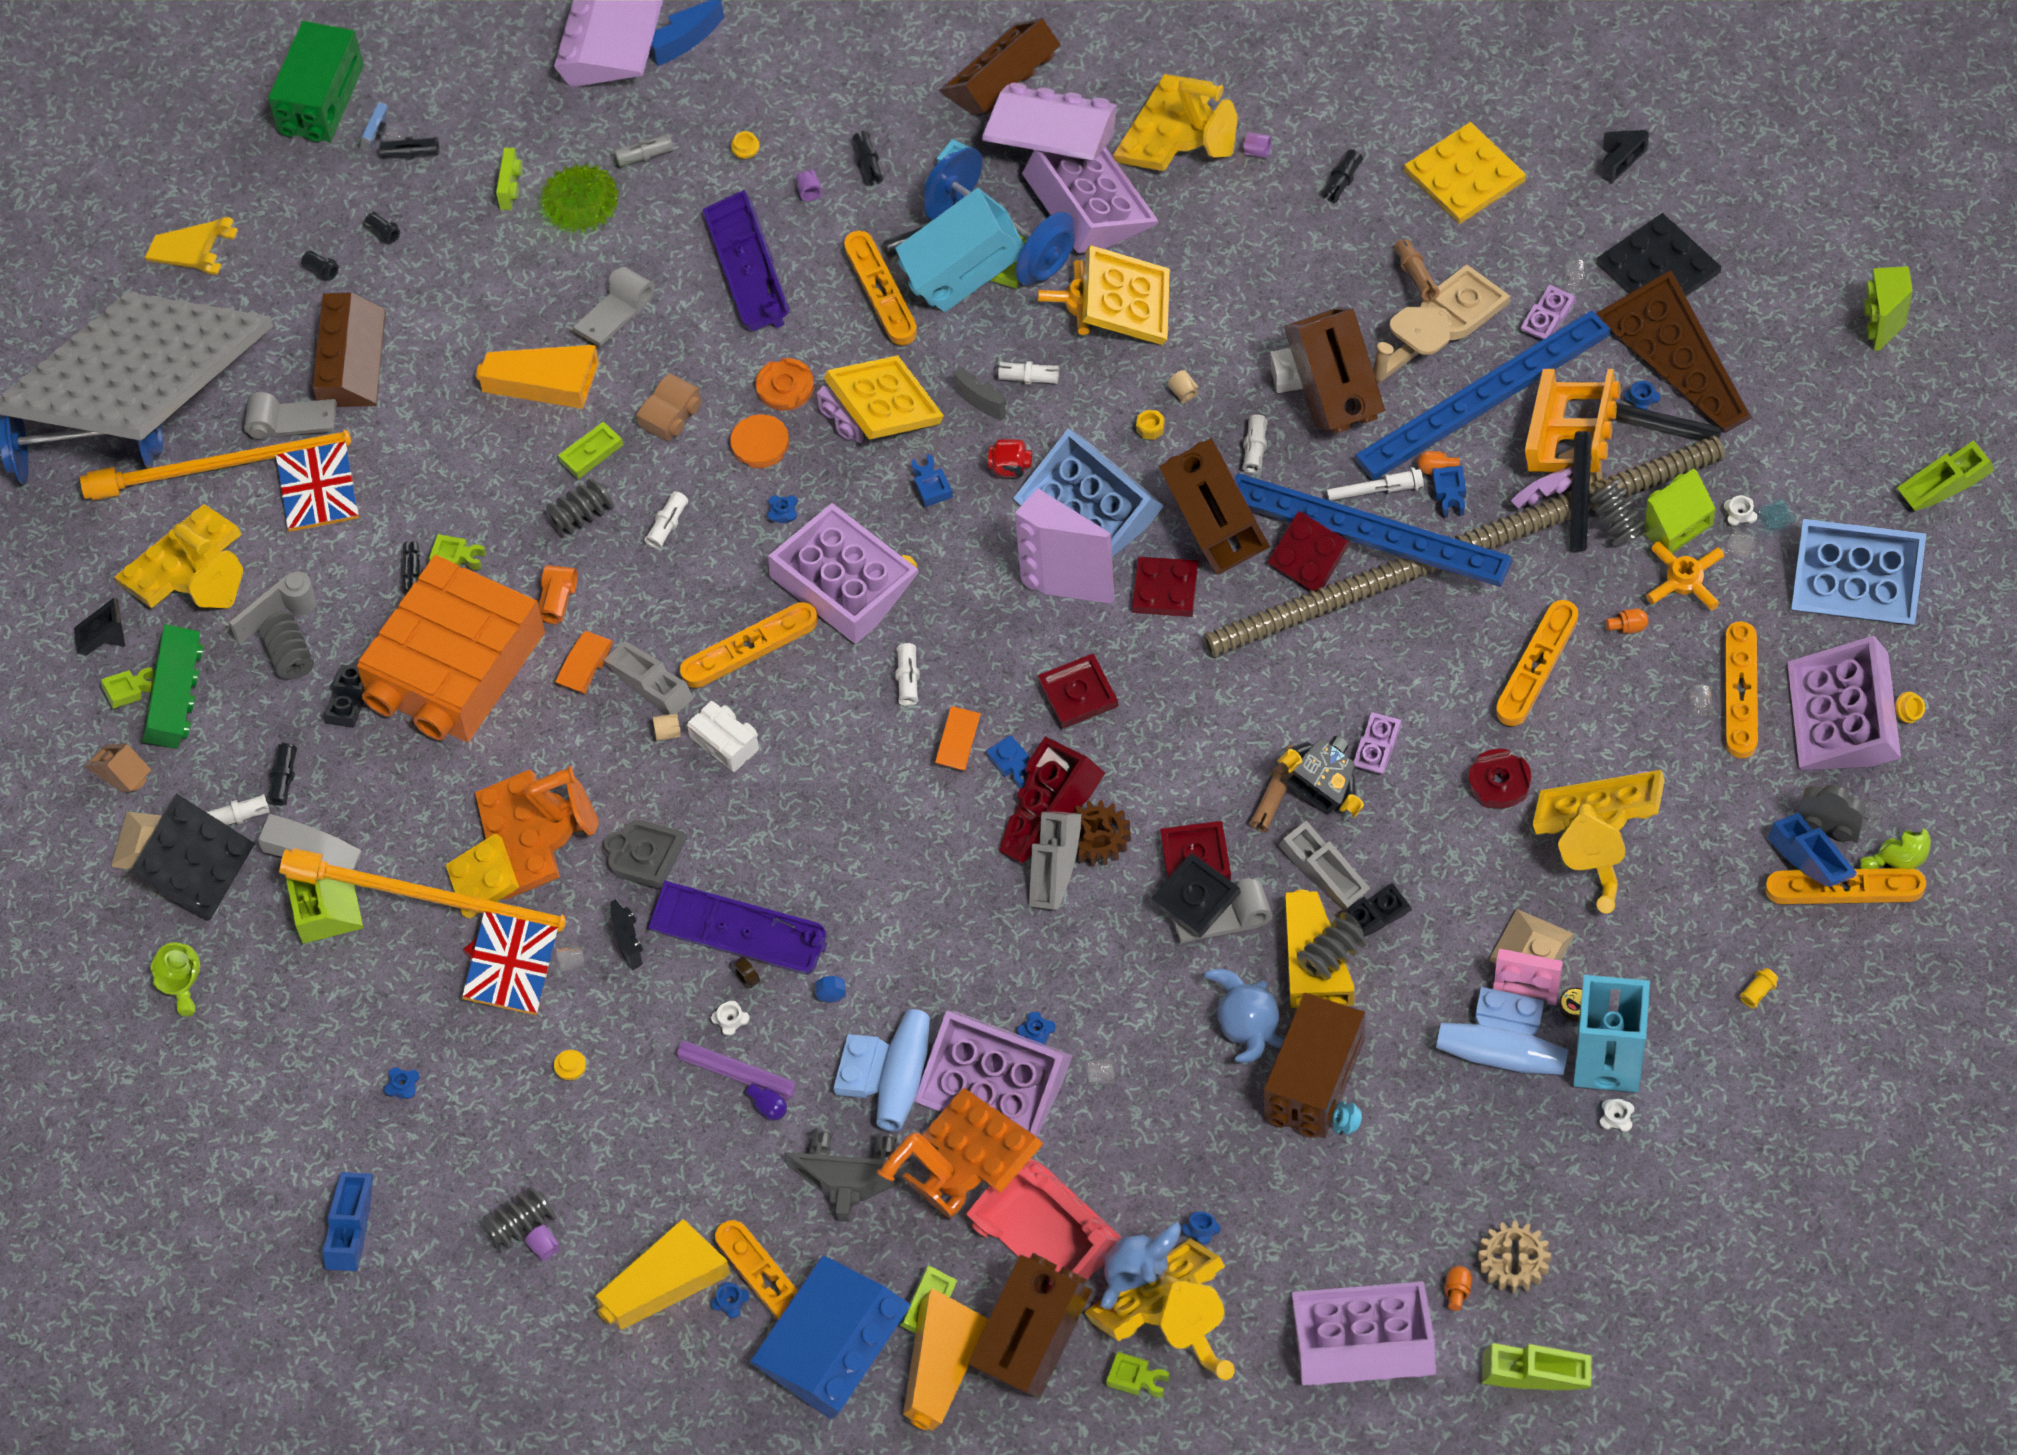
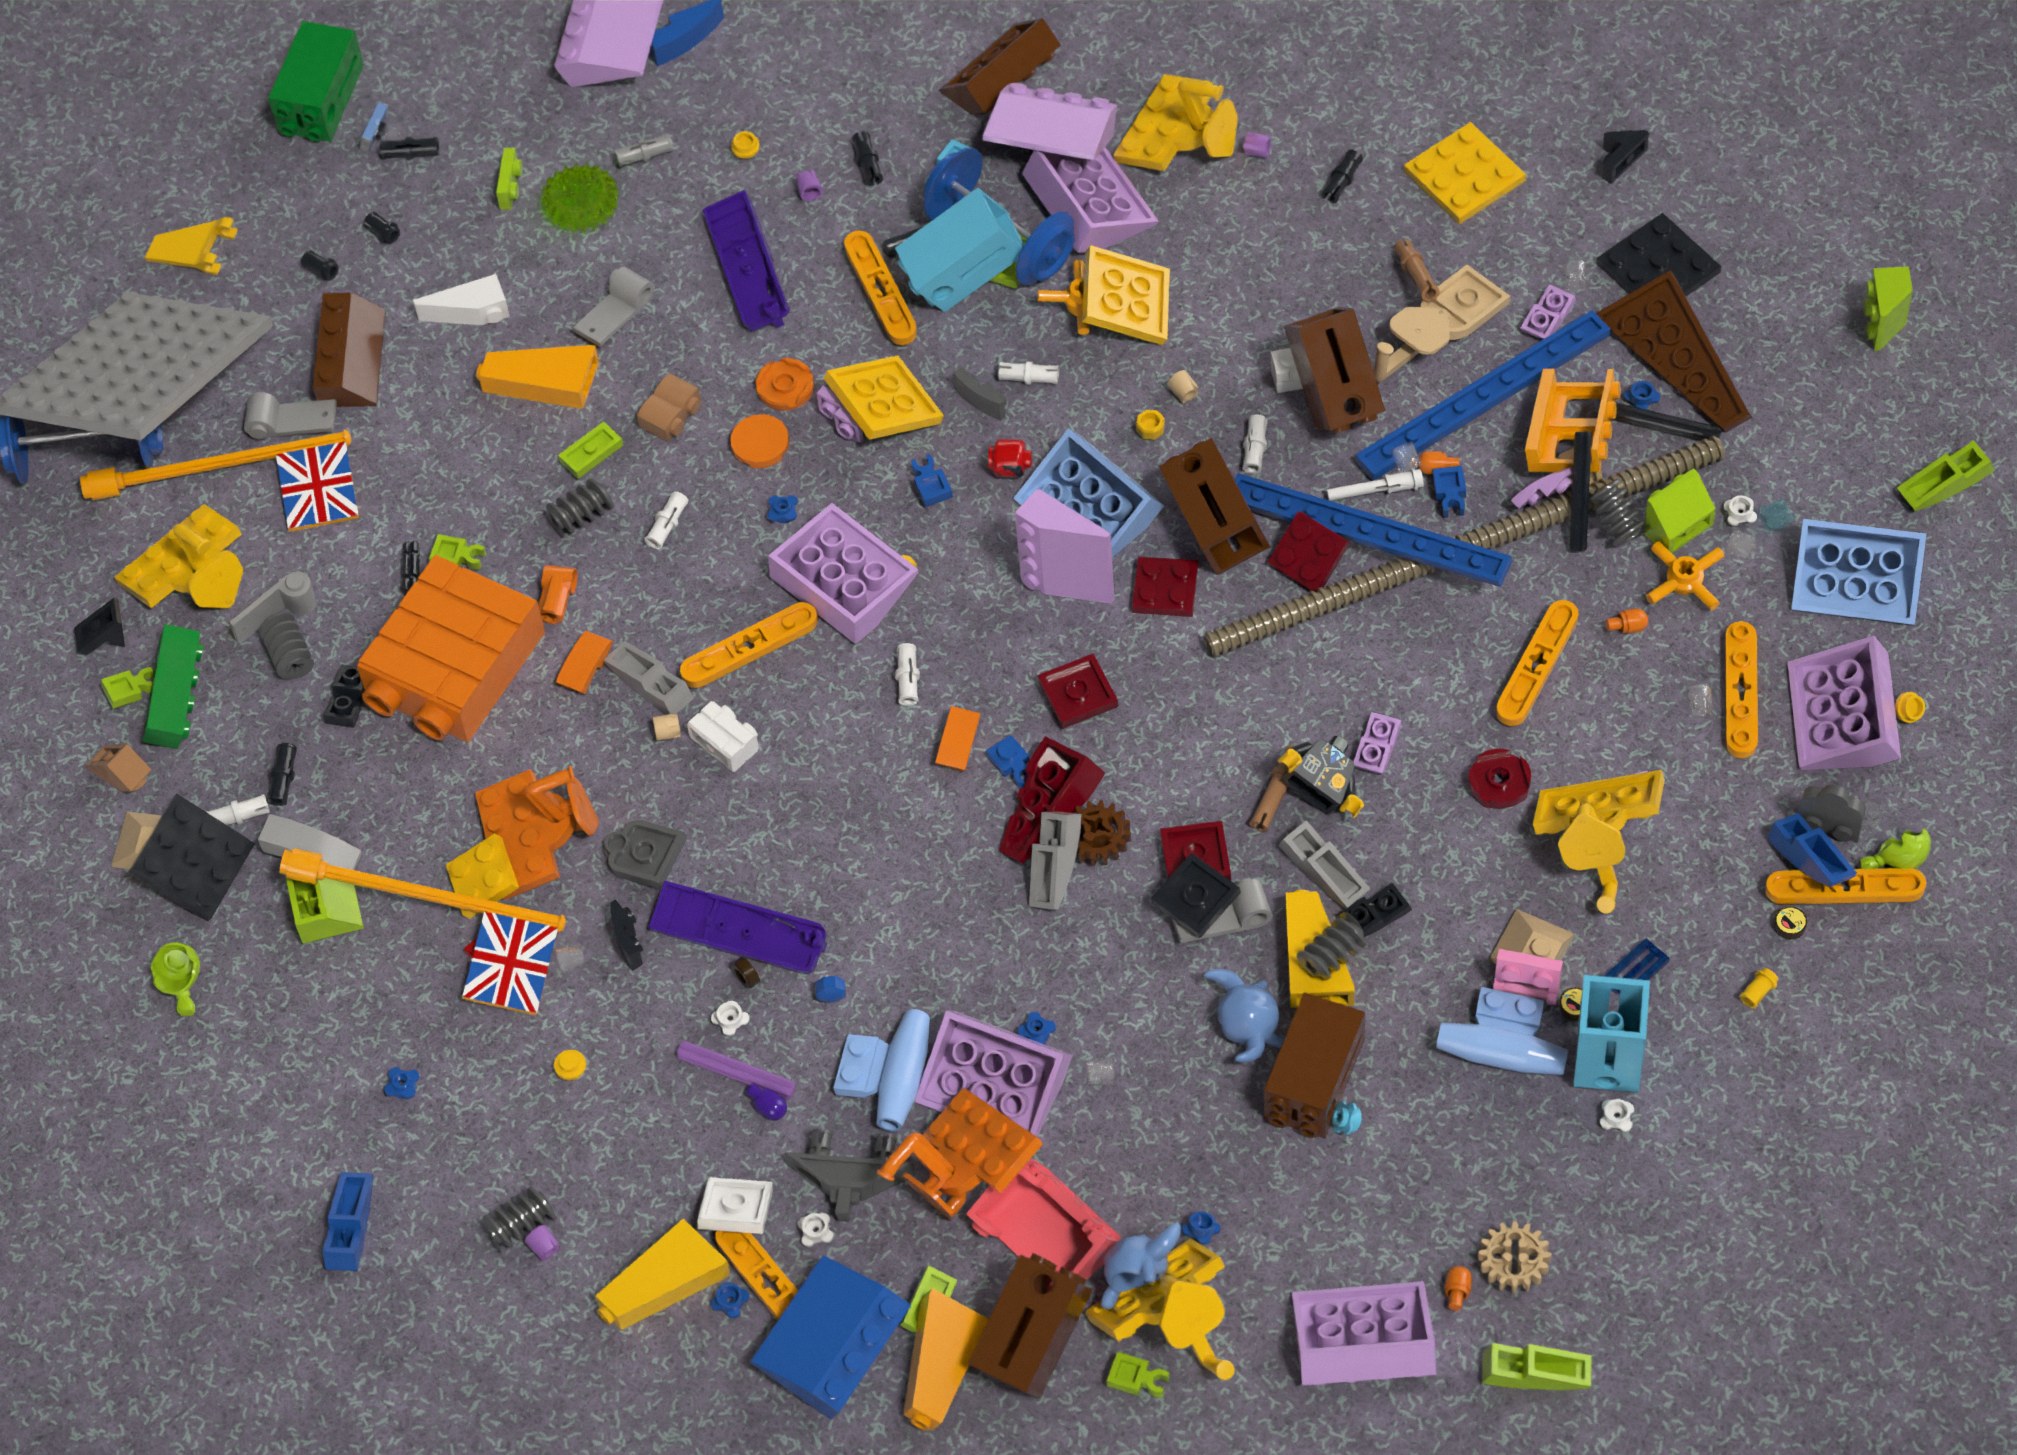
none -> white slope [413,274,510,325]
none -> white tile [697,1177,773,1234]
none -> white plate [798,1213,833,1247]
none -> clear hose [1391,442,1421,473]
none -> clear blue tile [1604,938,1670,995]
none -> tile [1774,906,1807,940]

